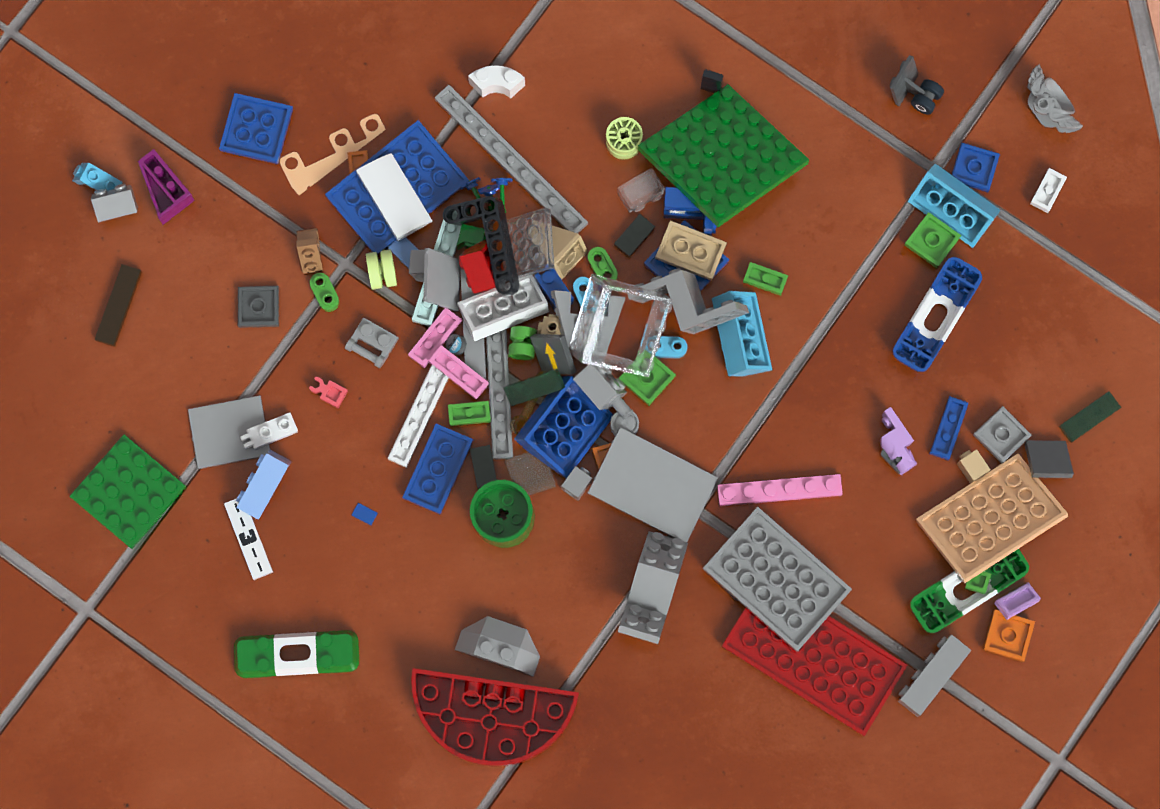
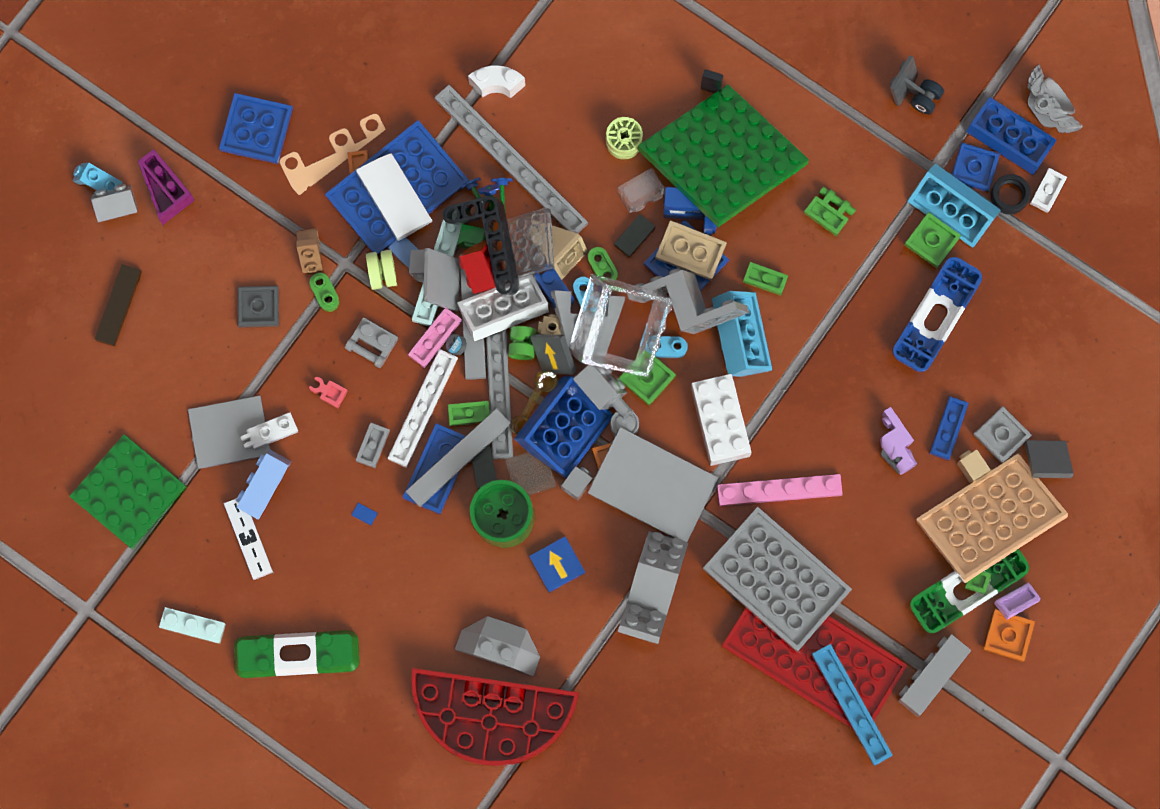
bright pink plate [428,345,489,399] -> none
clear green tile [504,368,565,406] -> none
clear green tile [1059,391,1122,443] -> none
none -> light aqua plate [159,607,226,644]
none -> light grey plate [356,423,390,468]
none -> light grey tile [406,409,511,507]
none -> blue tile [529,536,585,593]
none -> white brick [691,374,751,466]
none -> bright green plate [804,186,856,236]
none -> dark azure plate [811,644,893,766]
none -> blue slope [966,97,1057,175]
none -> black tyre [990,174,1031,214]

